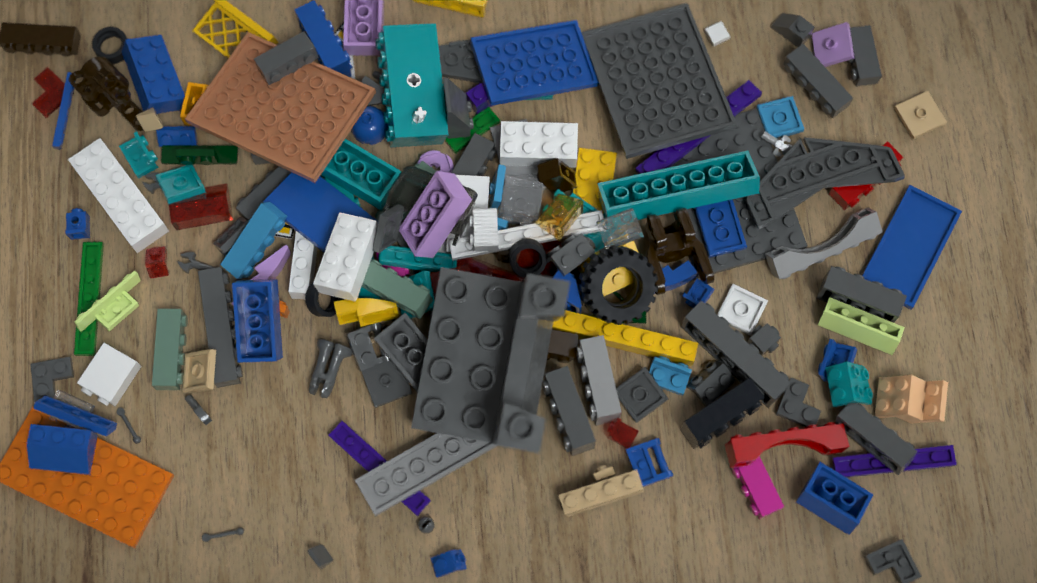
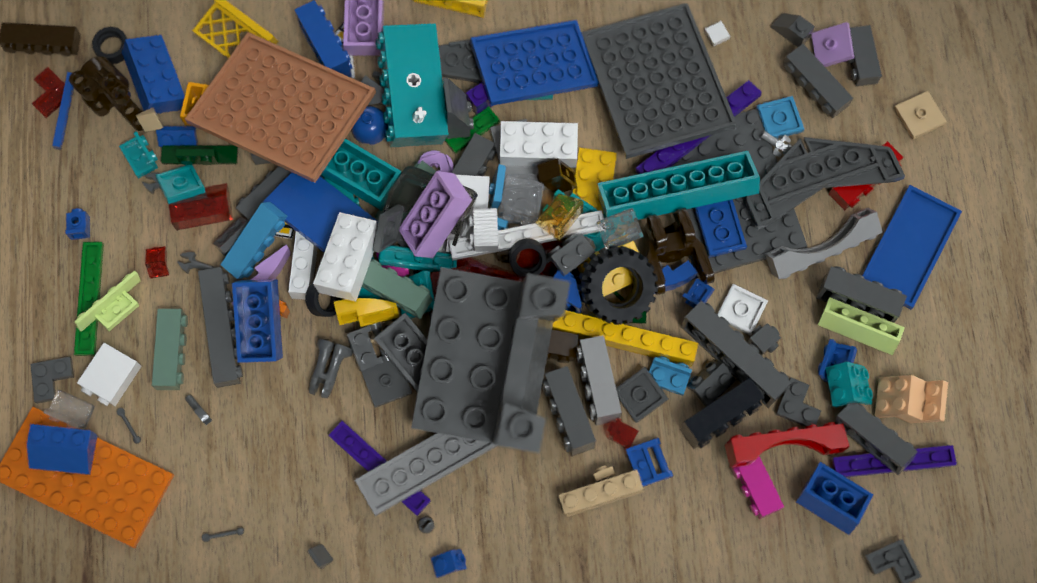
blue tile [33,396,117,437] -> none
white brick [68,138,169,253] -> none
tan tile [182,349,216,394] -> none
dark grey brick [254,31,319,85] -> none

